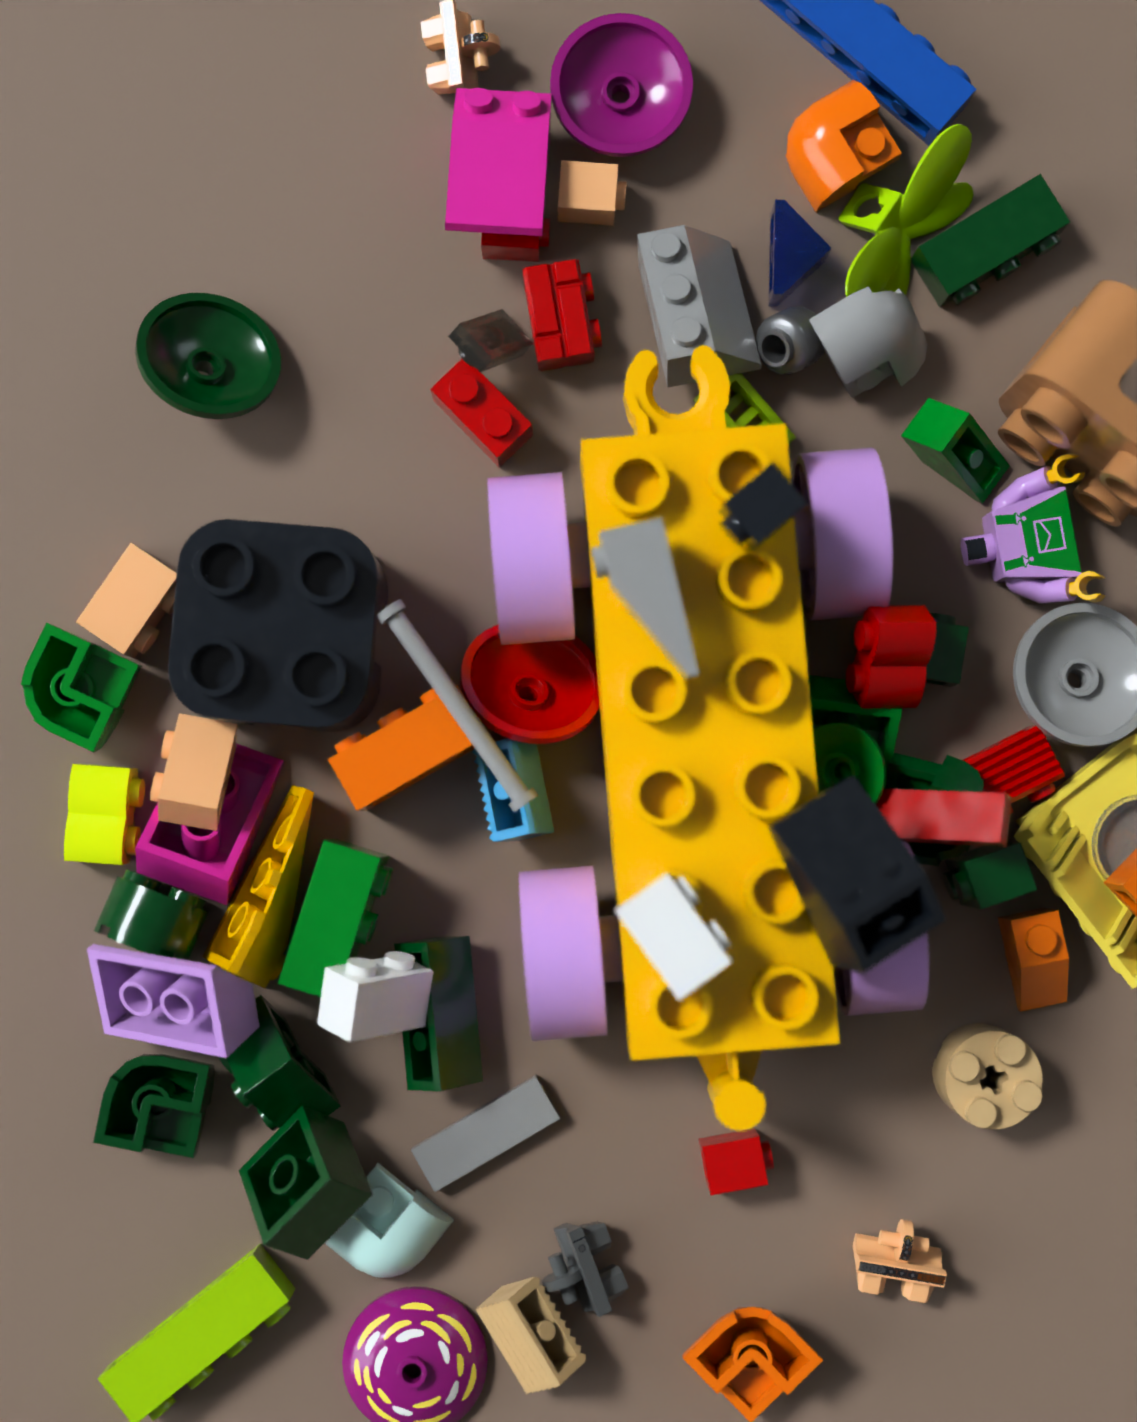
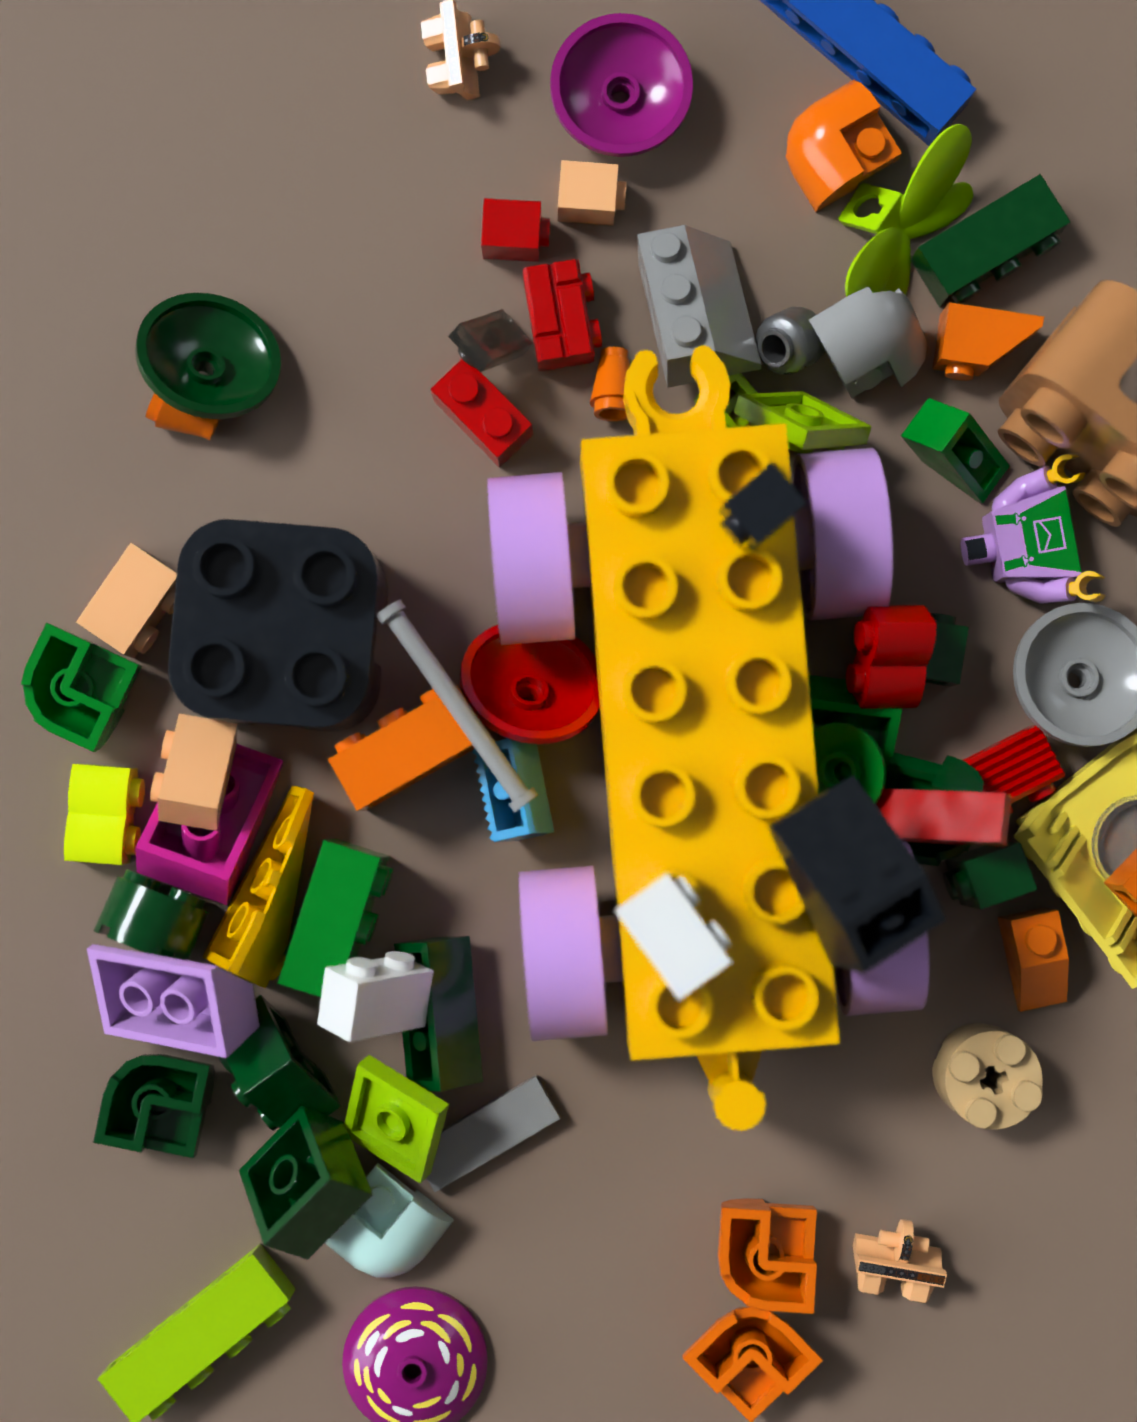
dark pink slope [445,88,552,236] -> none
tan brick [476,1277,586,1394] -> none
dark grey hips [542,1221,628,1317] -> none
light grey slope [591,517,699,680] -> none
red brick [698,1128,774,1195] -> none
clear blue slope [768,199,832,307] -> none
none -> orange cone [145,393,220,441]
none -> lime plate [345,1055,449,1184]
none -> orange cone [590,347,630,421]
none -> orange brick [718,1198,817,1314]
none -> lime plate [734,391,872,453]
none -> orange slope [932,302,1044,381]

